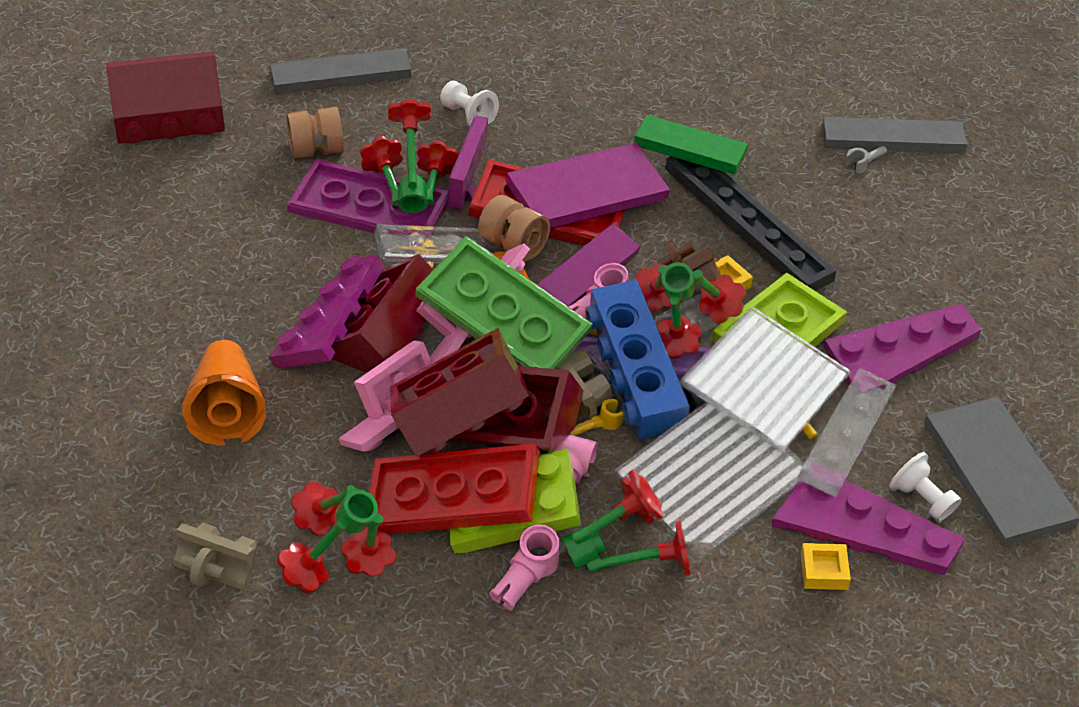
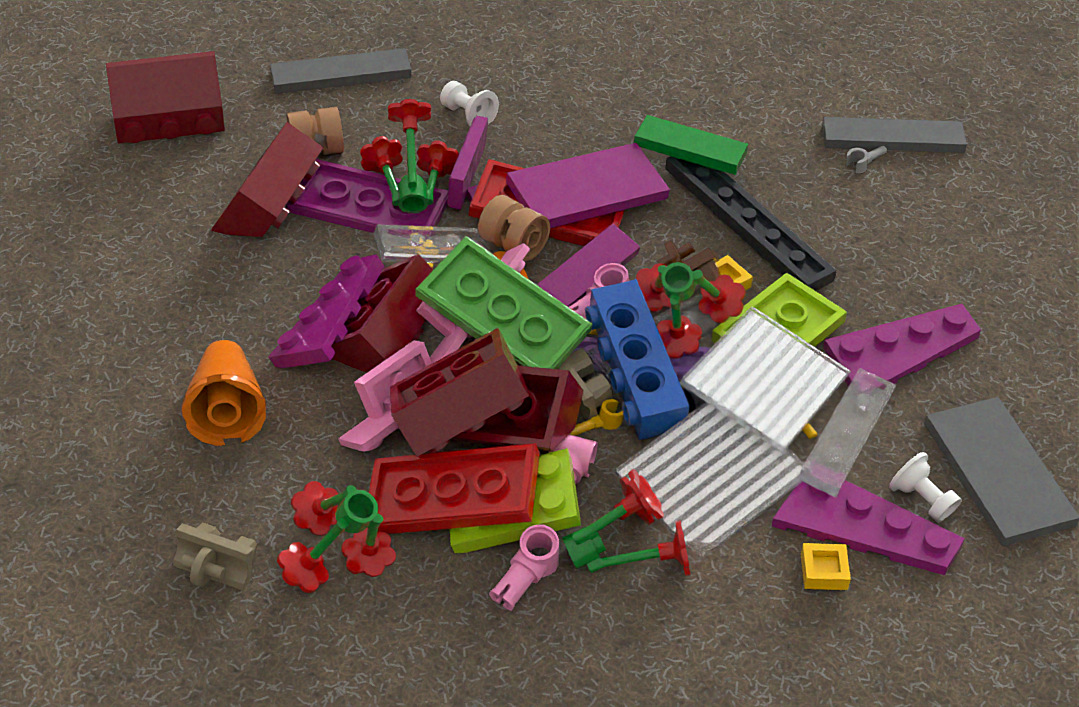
none -> dark red slope [211,122,323,237]

